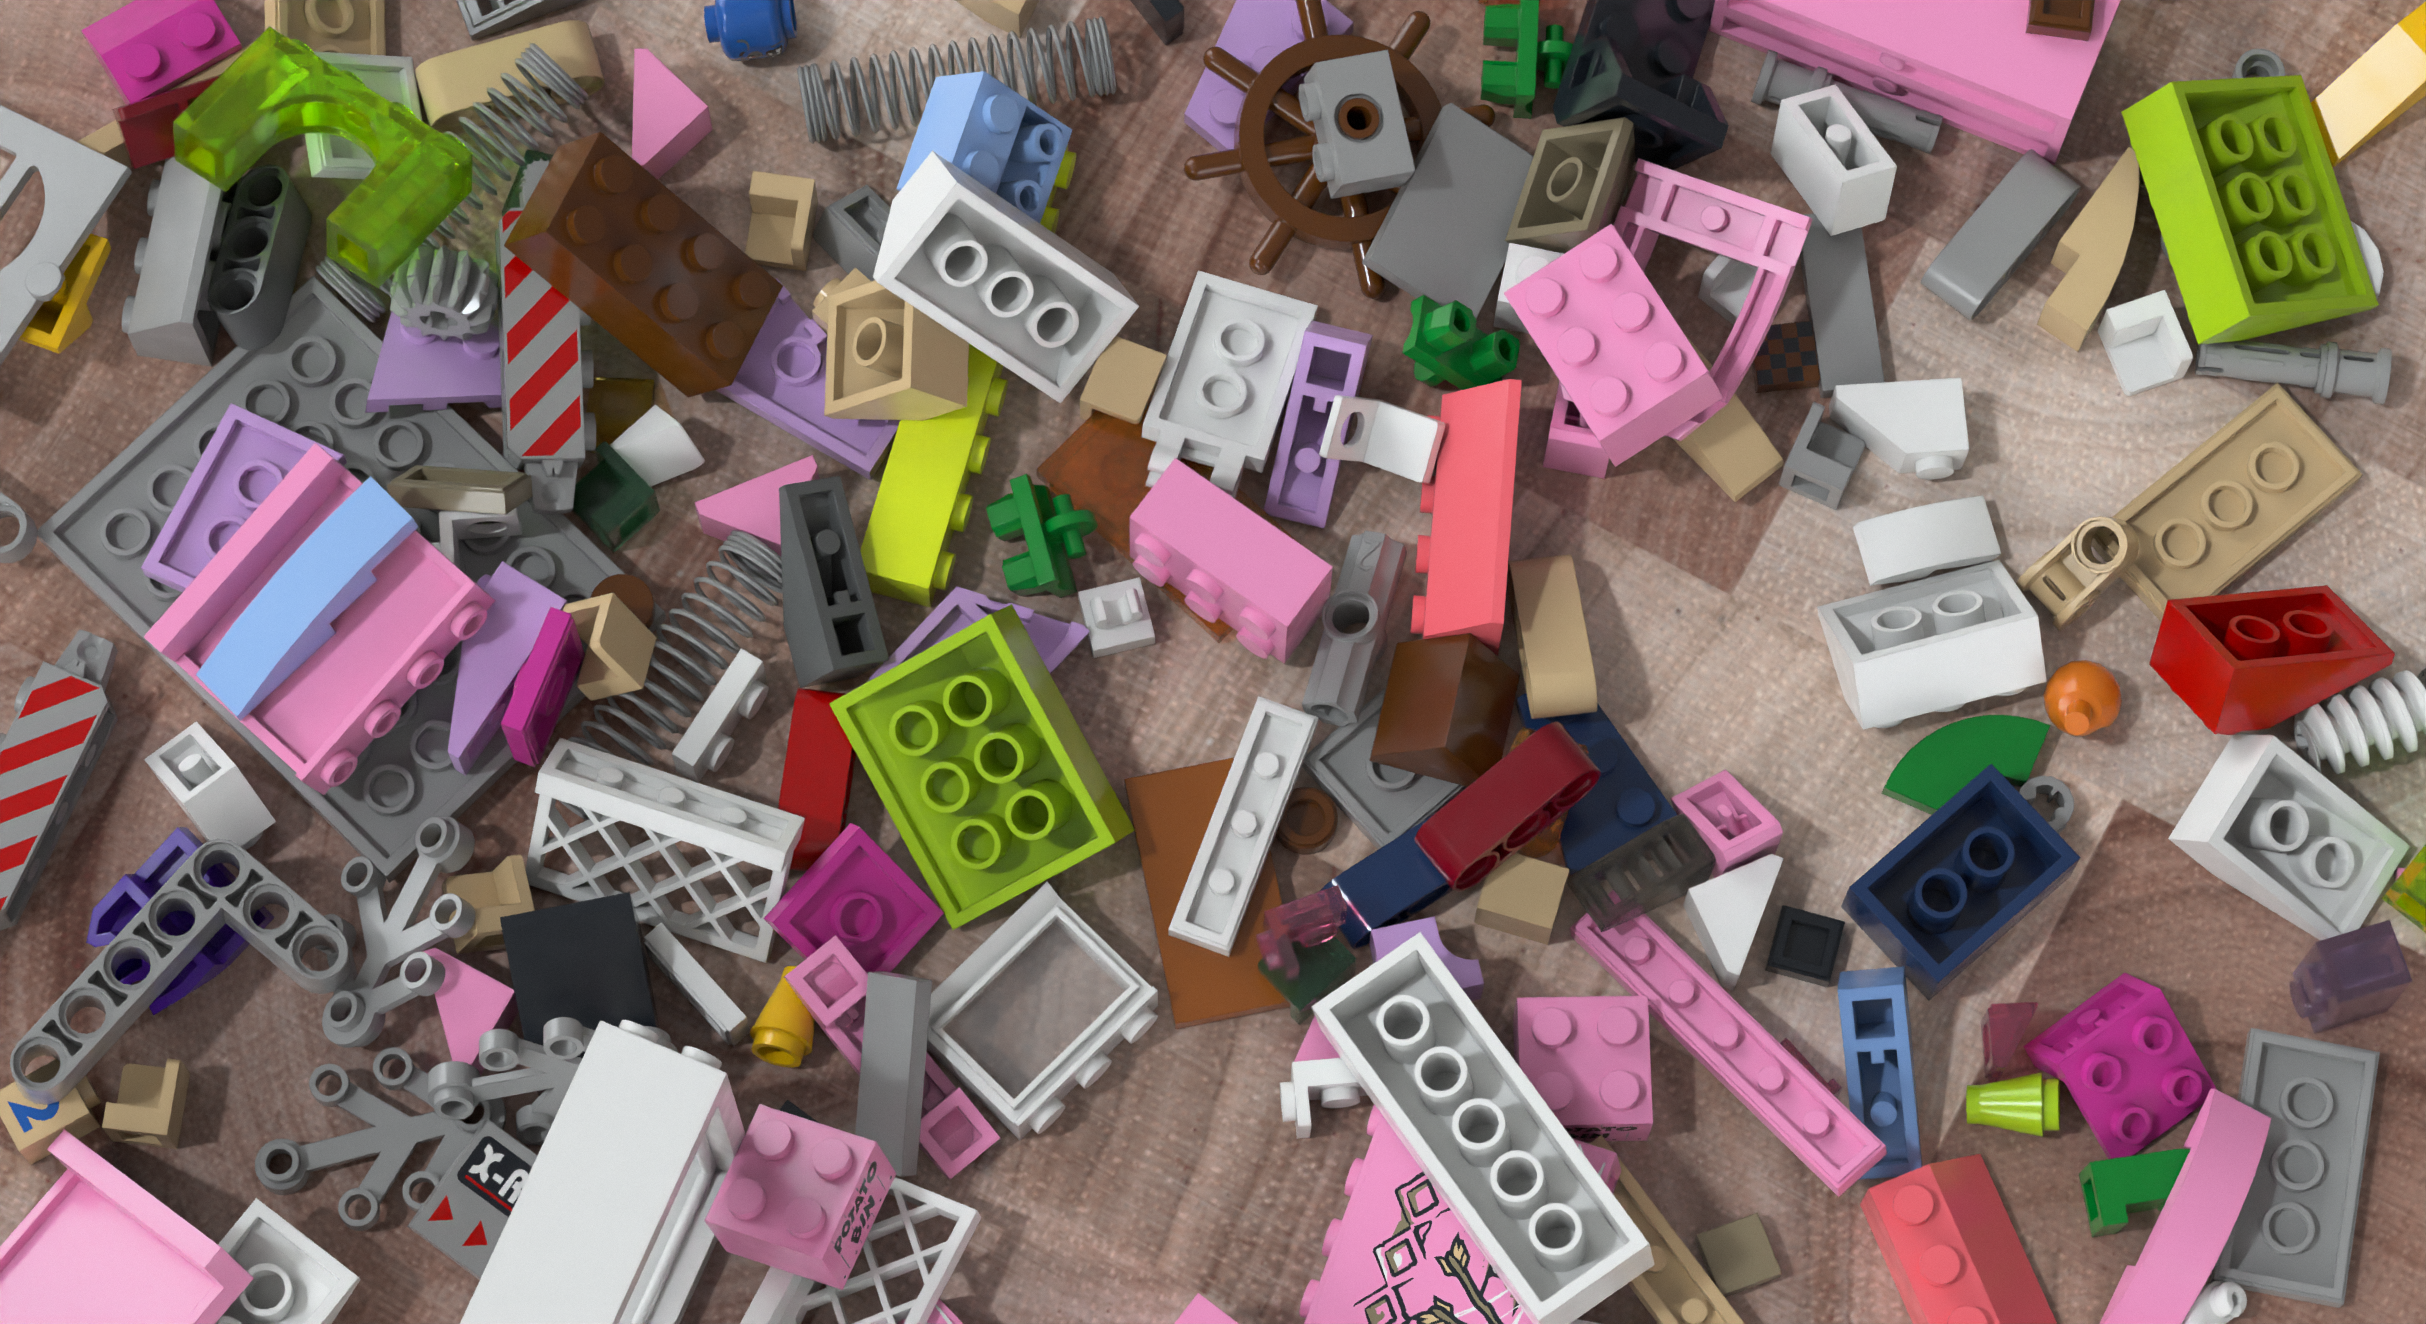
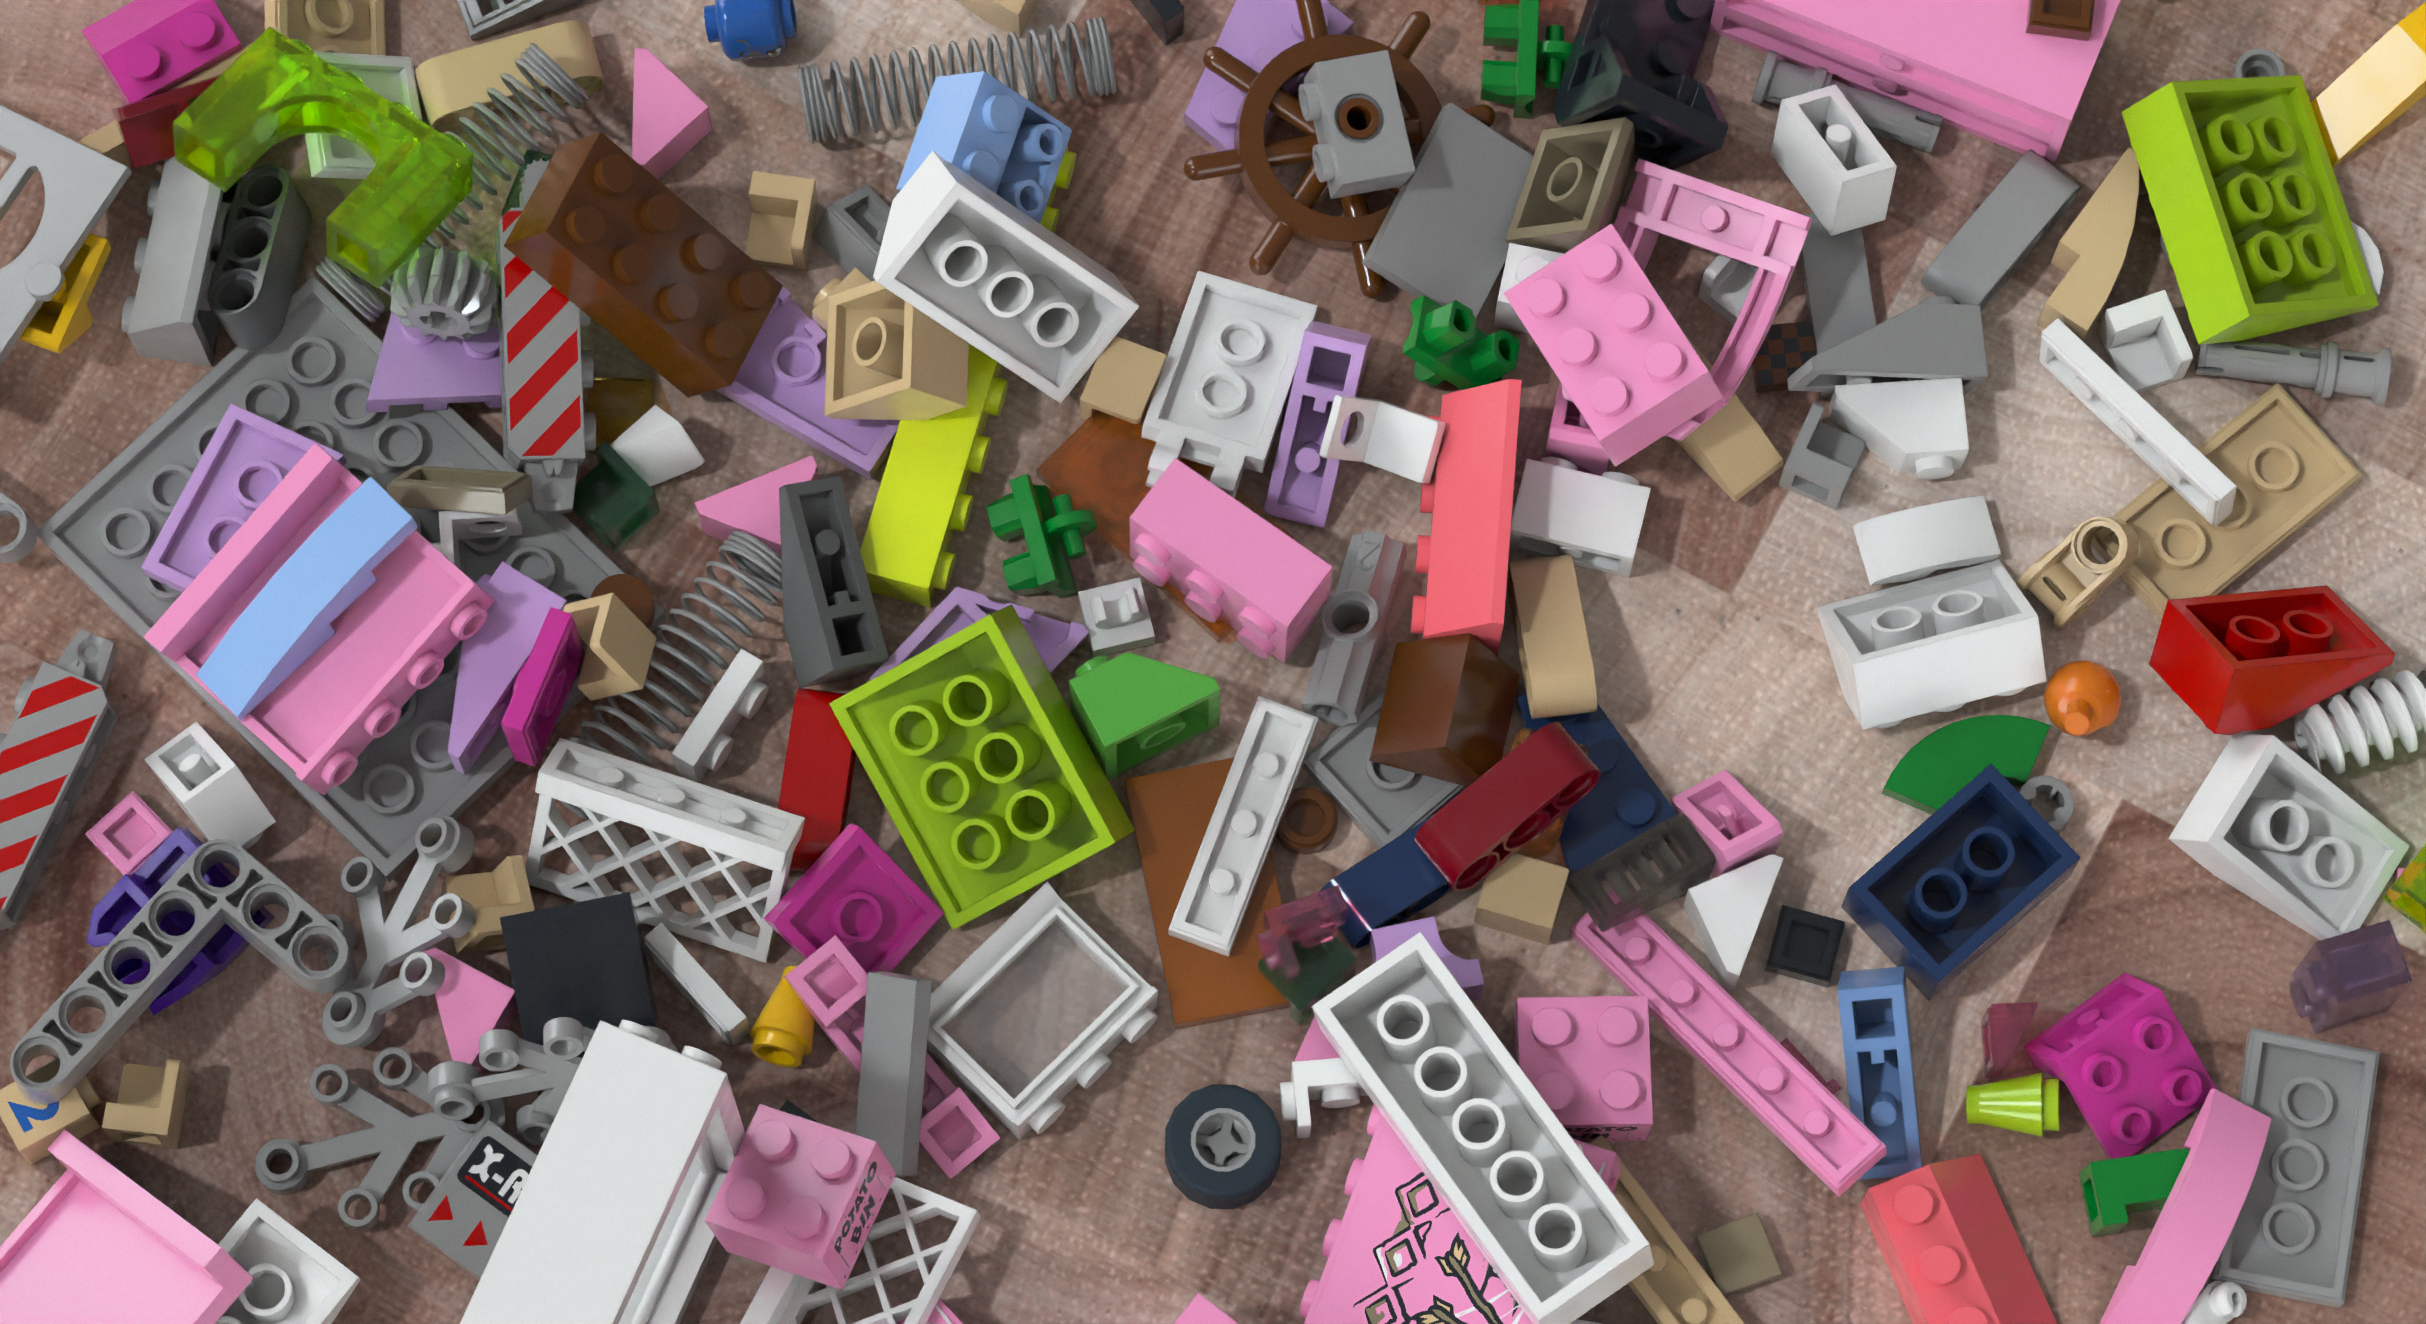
none -> bright pink tile [85,791,173,876]
none -> bright green slope [1069,652,1220,781]
none -> black wheel [1165,1084,1281,1209]
none -> white brick [1509,457,1651,578]
none -> light grey slope [1787,296,1988,396]
none -> white tile [2039,318,2237,526]

